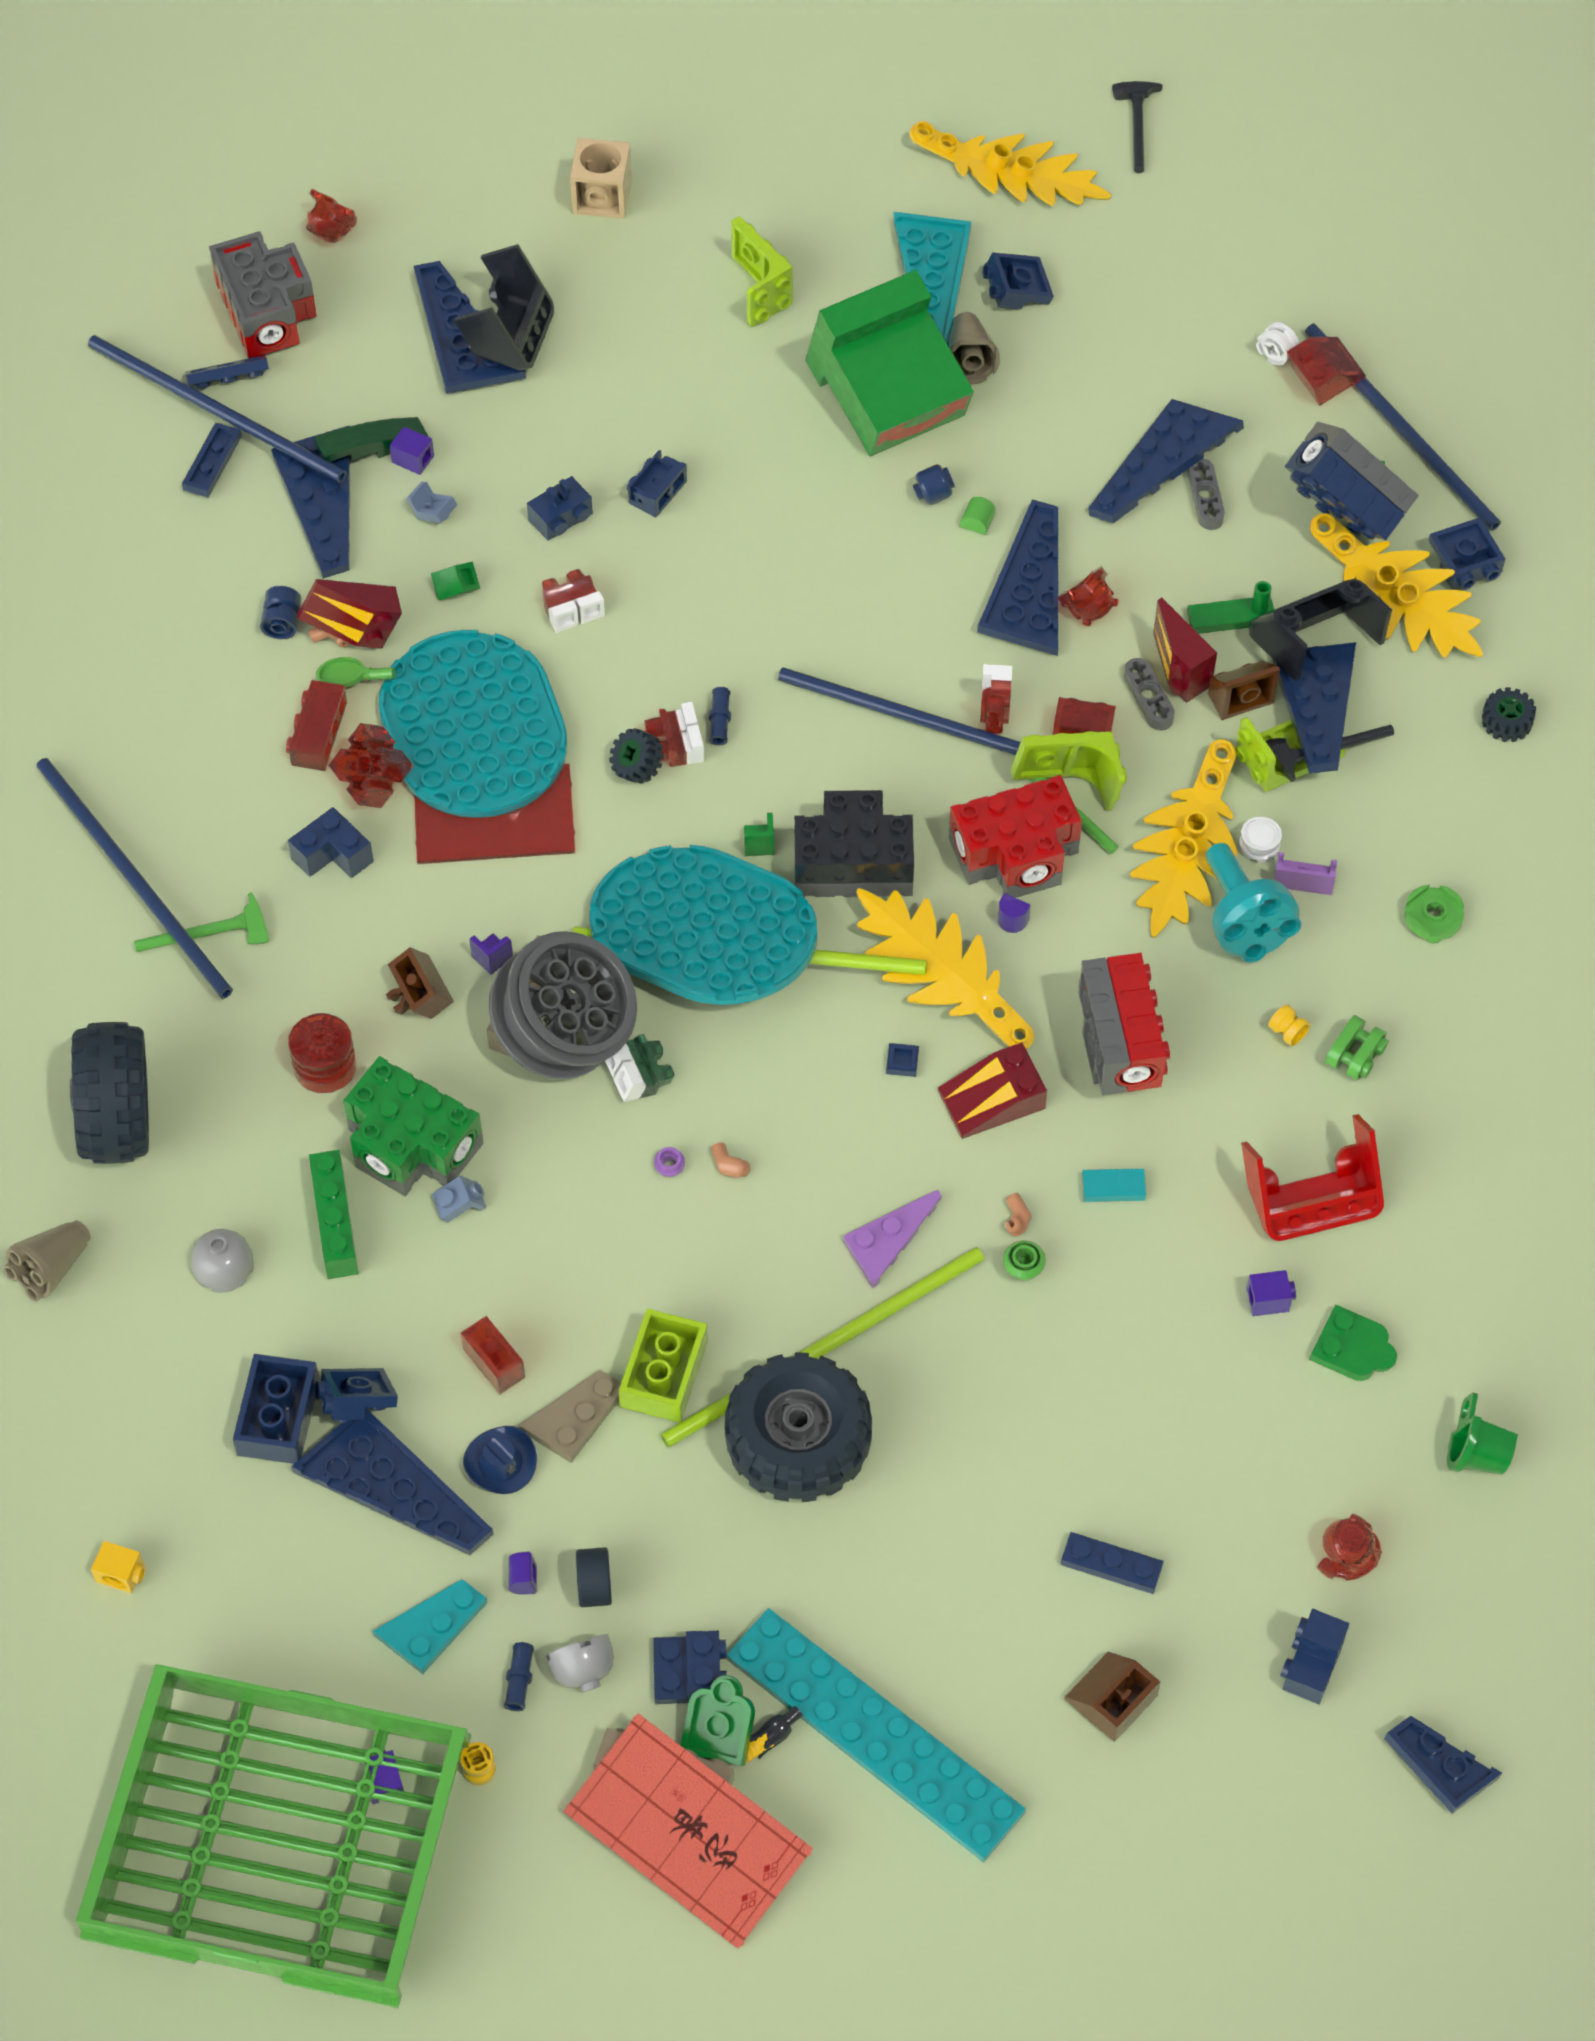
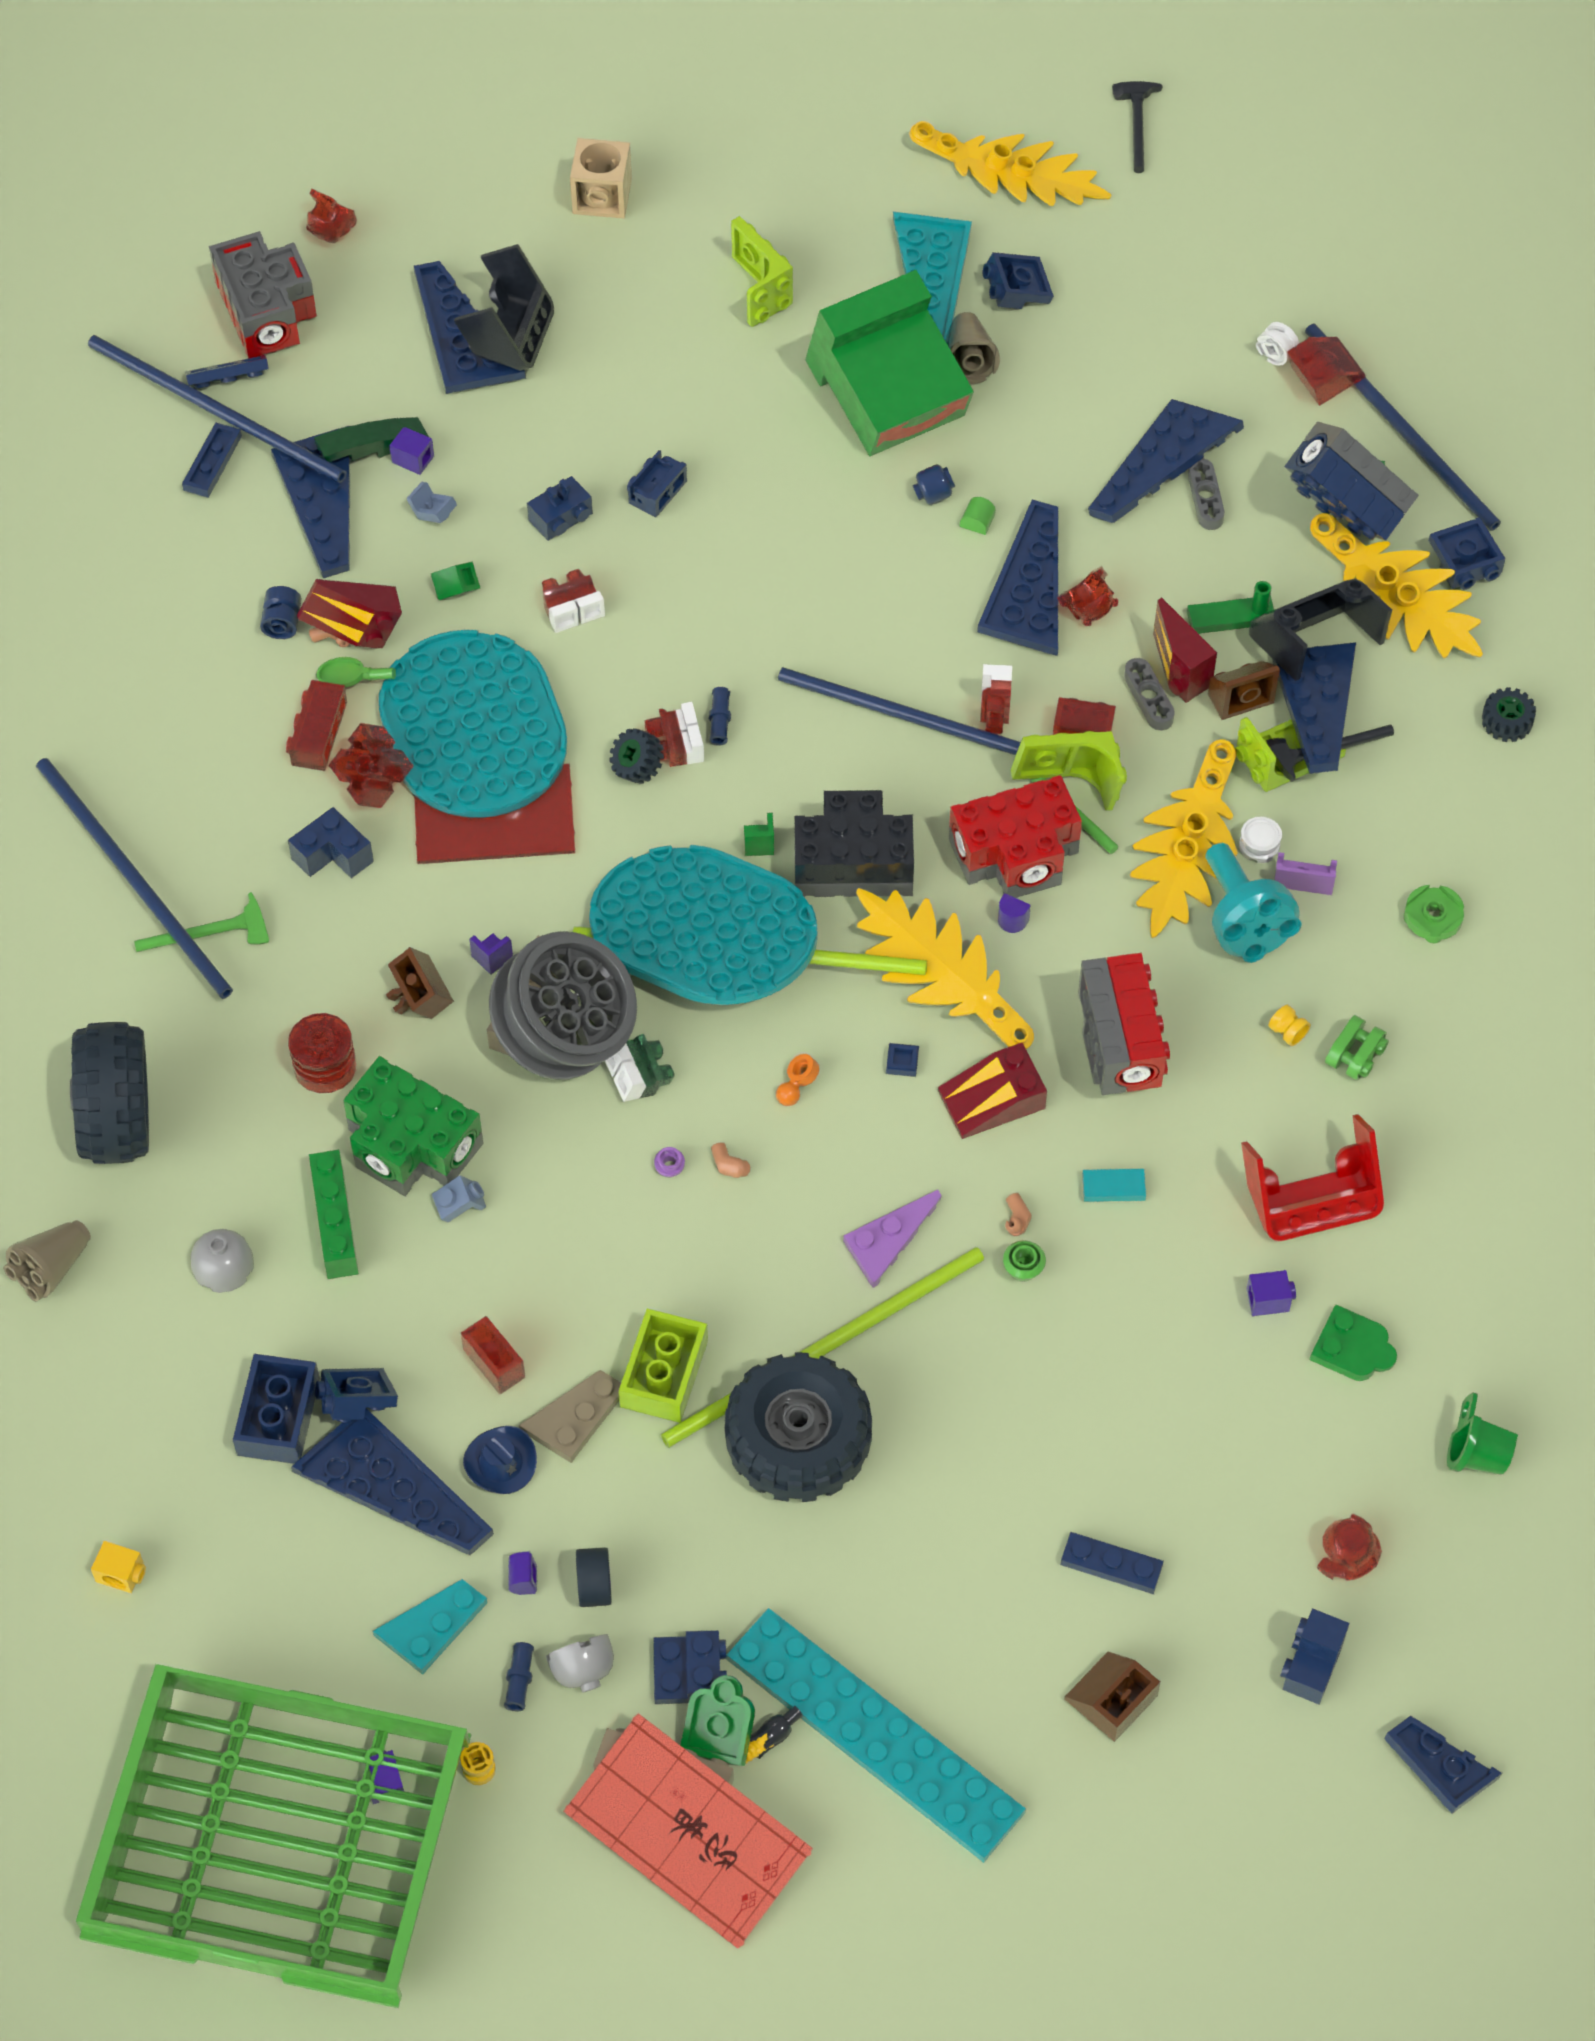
none -> orange plate [776,1054,819,1106]

